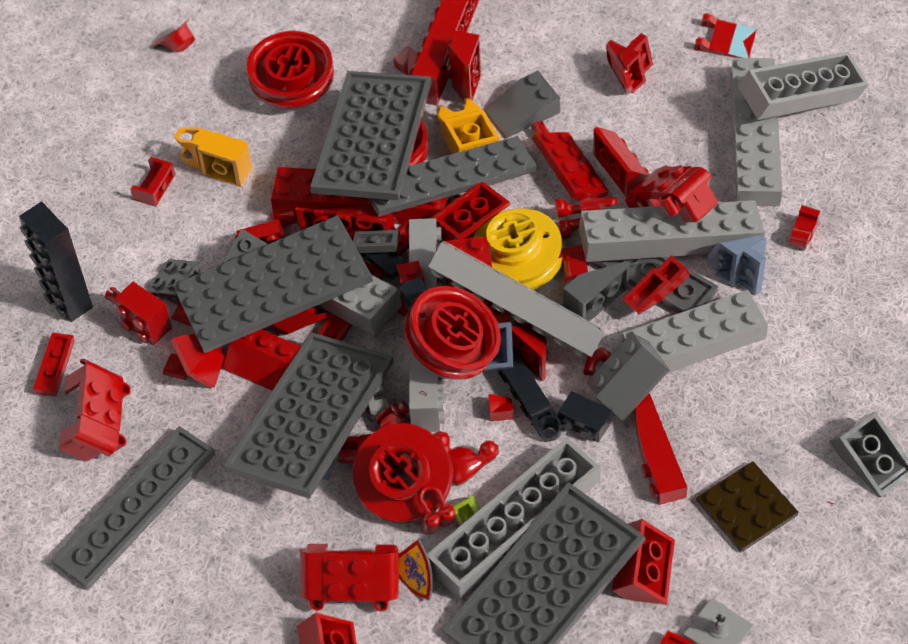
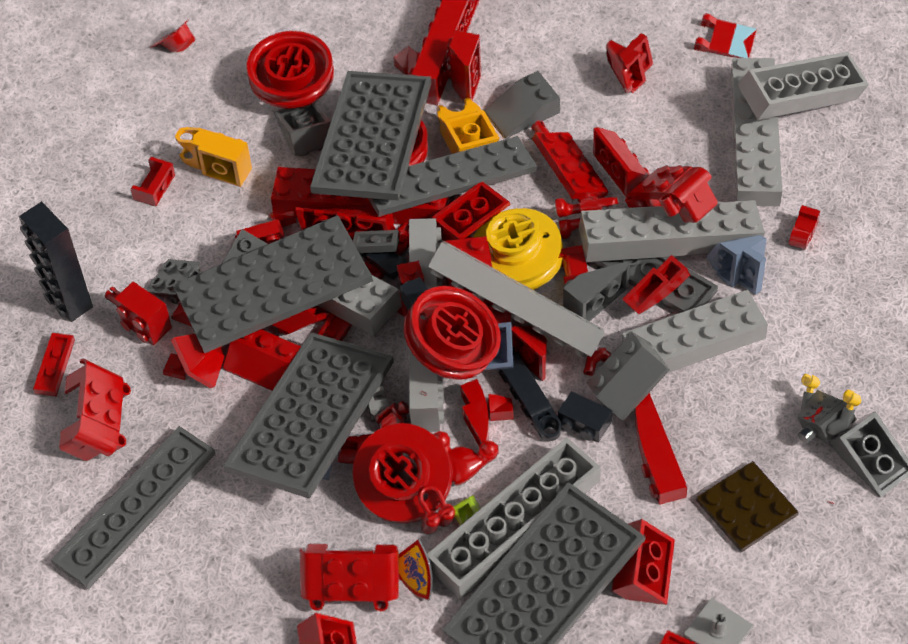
none -> dark grey slope [274,102,331,156]
none -> red slope [460,379,489,448]
none -> dark grey torso [797,374,862,444]

